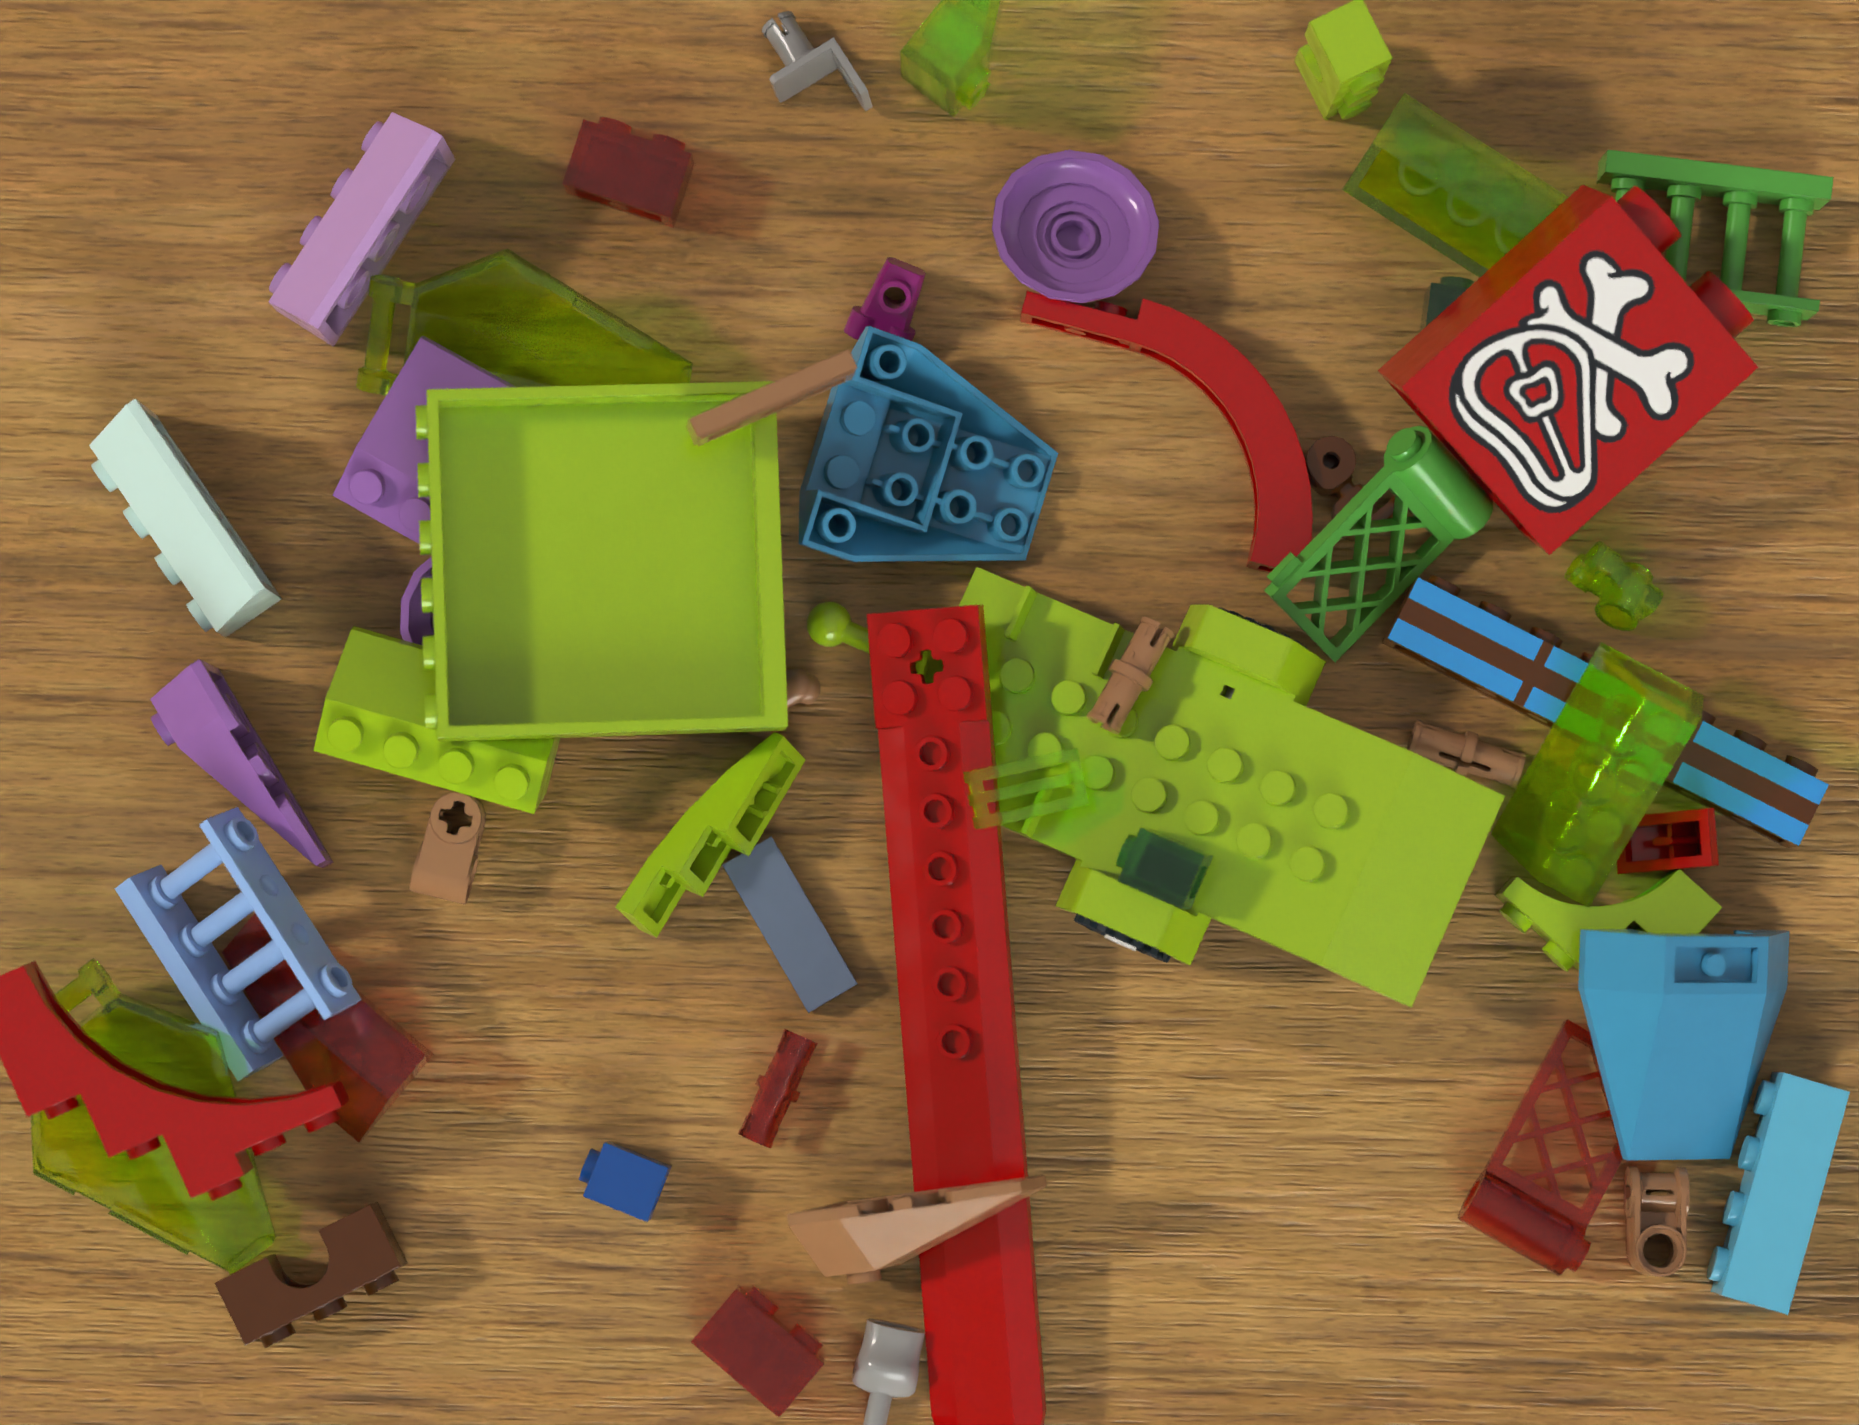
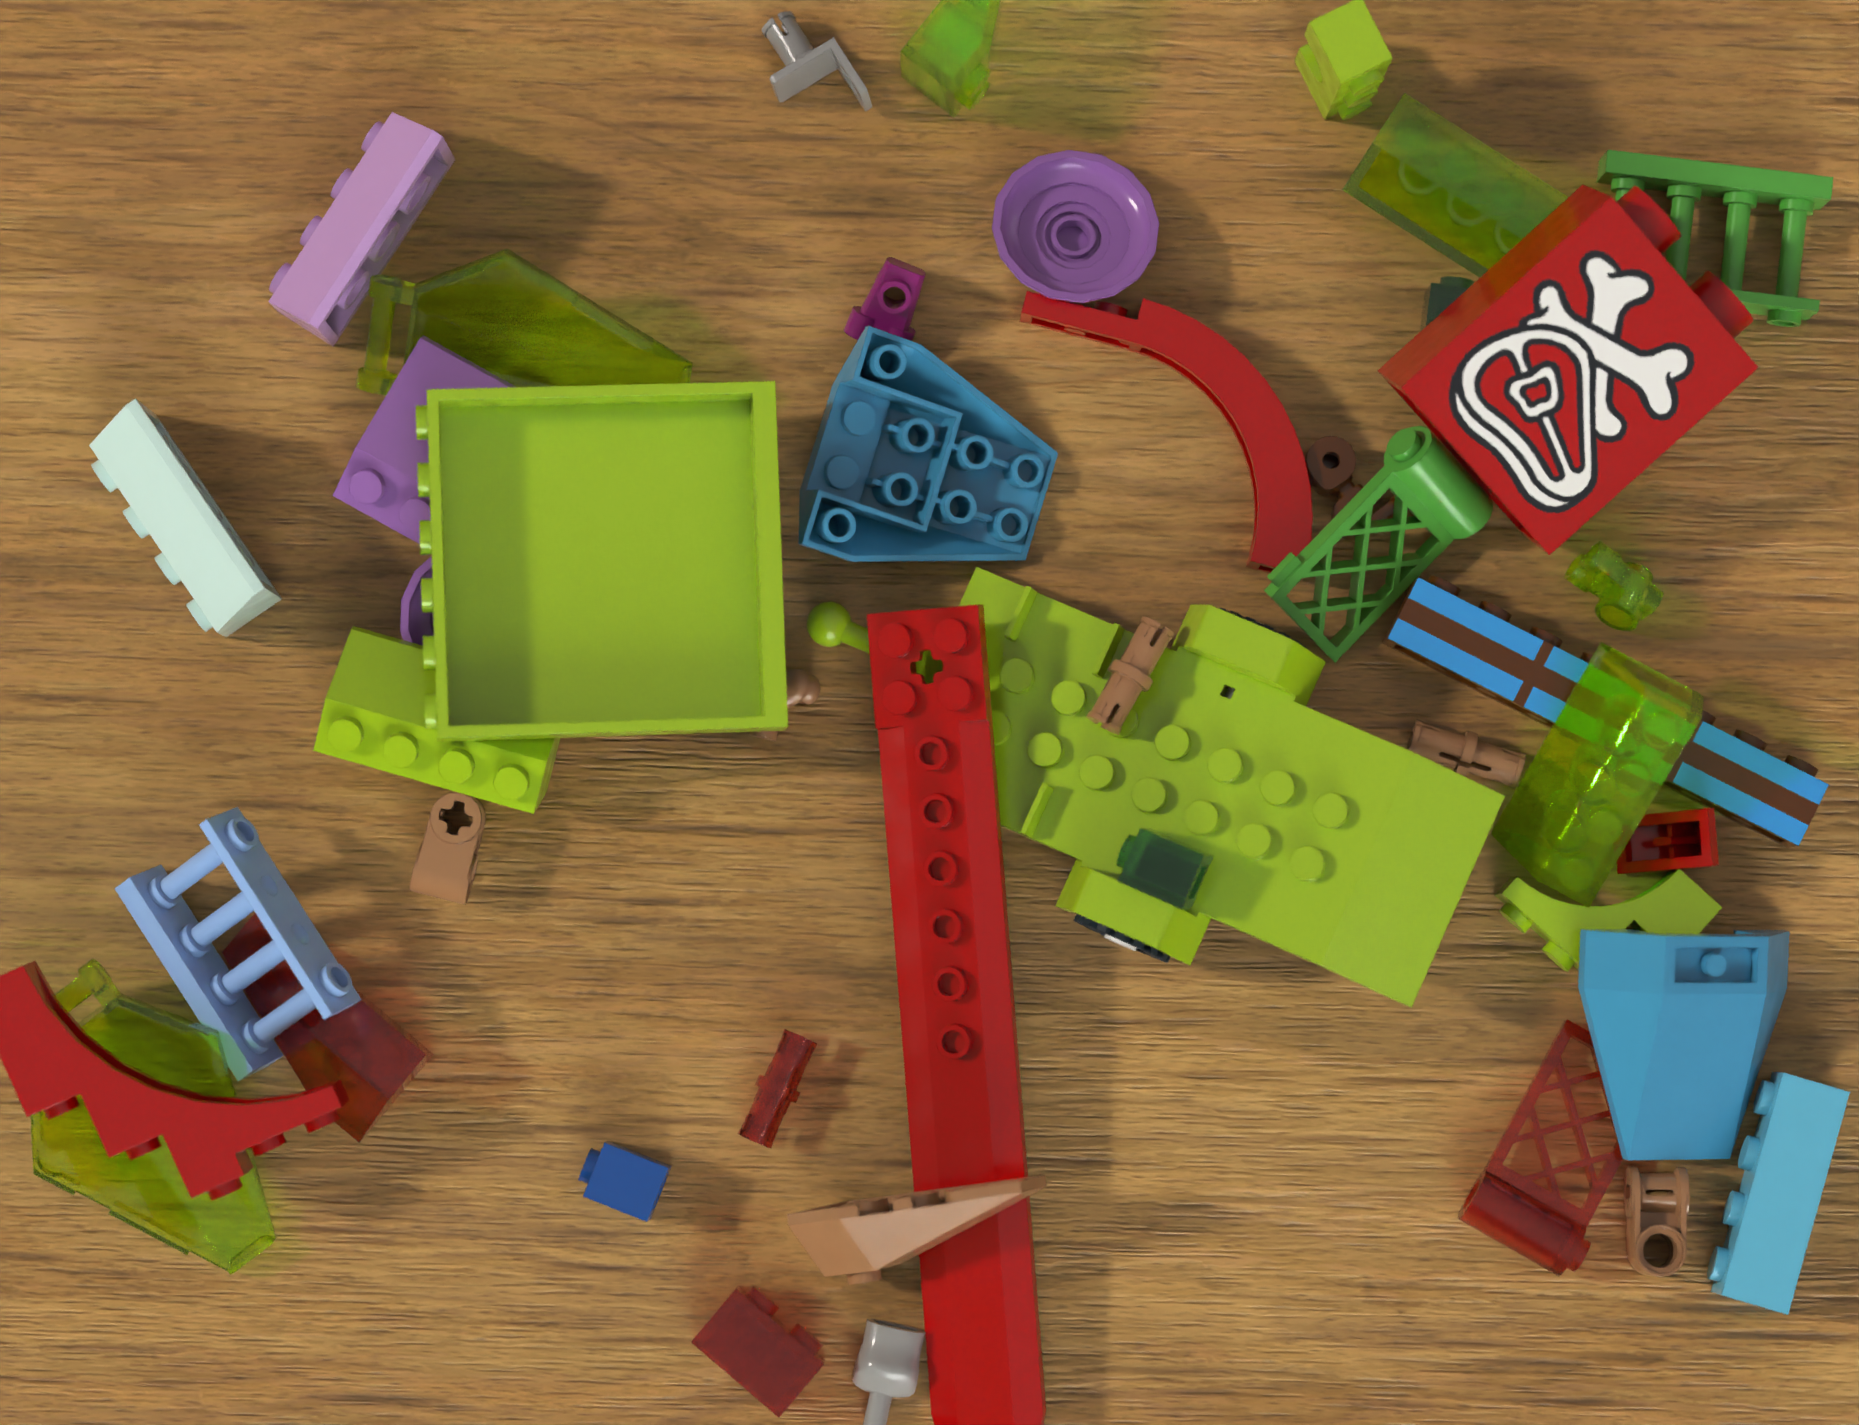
medium lavender wedge [150,659,333,868] -> none
reddish brown arch [215,1202,408,1348] -> none
clear red brick [562,117,694,228] -> none
lime slope [615,732,806,938] -> none
medium nougat tile [686,349,857,446] -> none
sand blue tile [722,836,858,1013] -> none
clear neon green tile [963,748,1089,829] -> none

